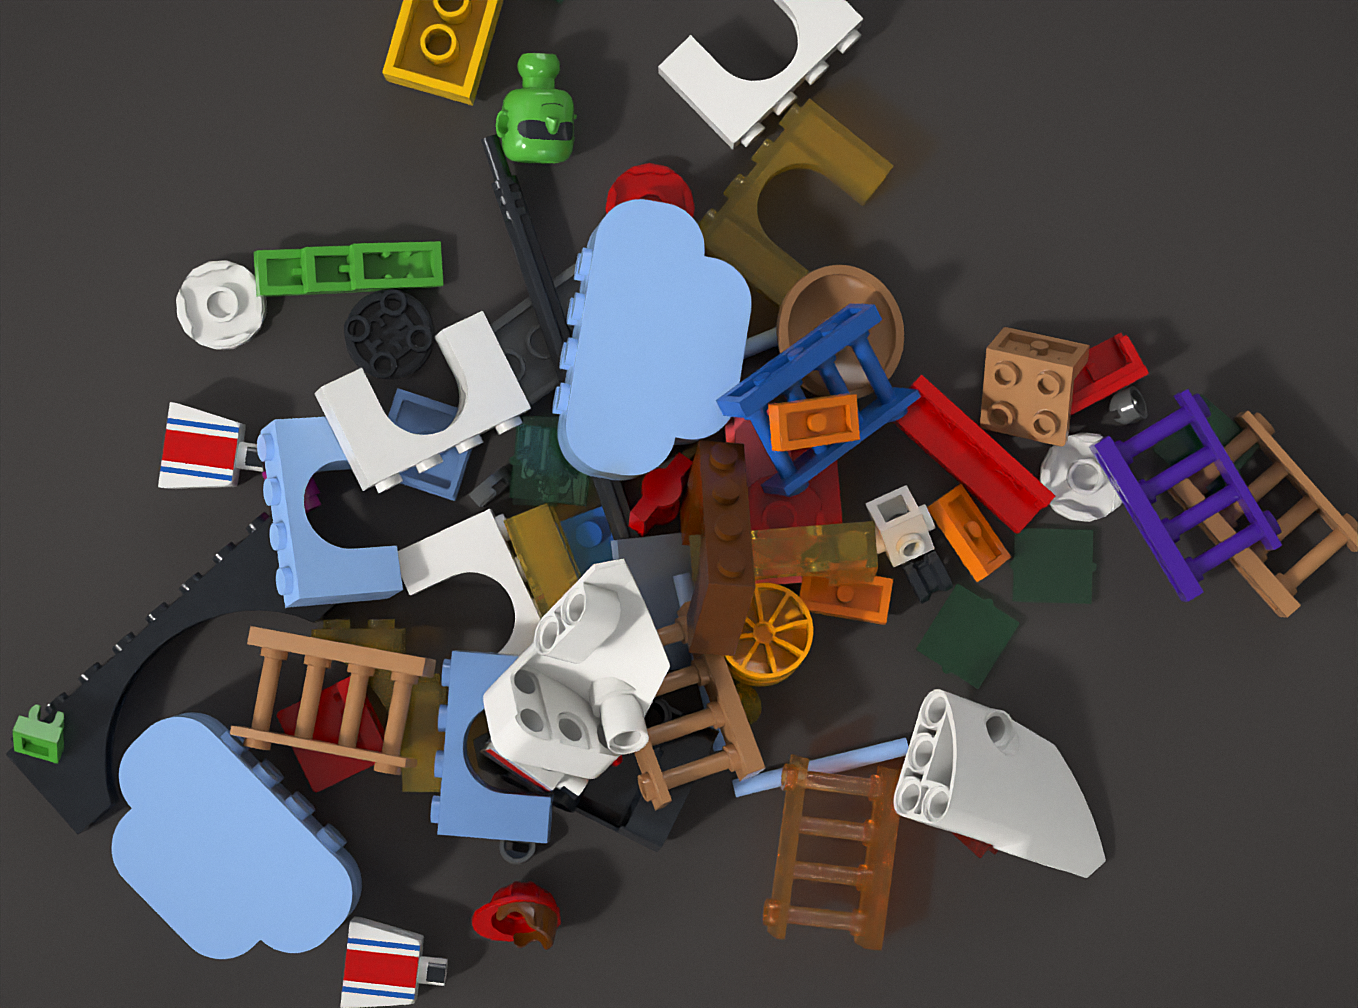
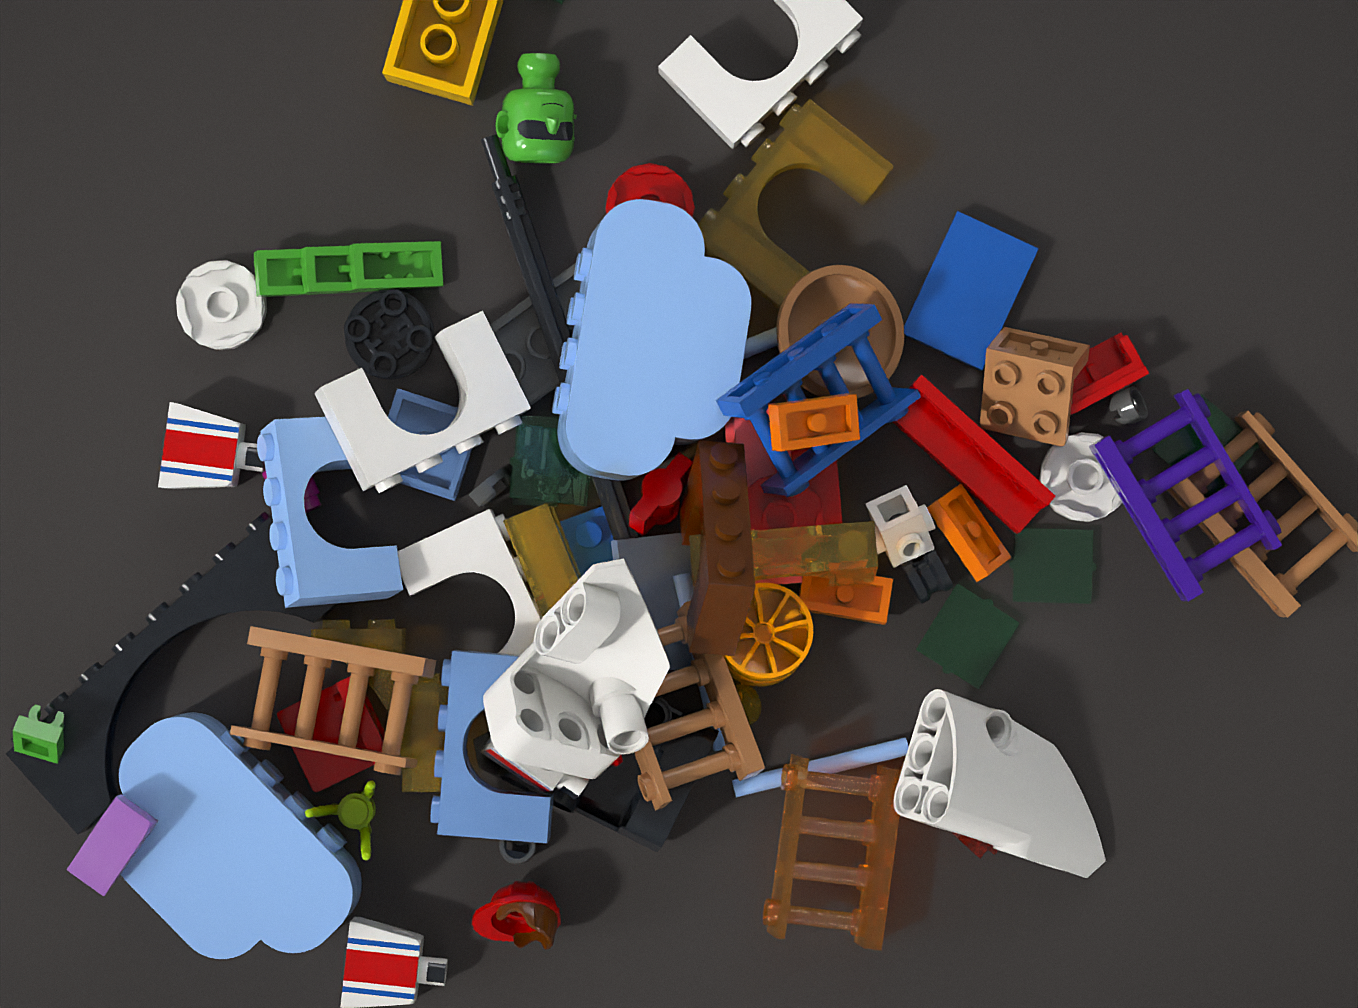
none -> medium lavender slope [67,794,158,896]
none -> lime plant [305,781,376,860]
none -> blue tile [904,211,1039,371]

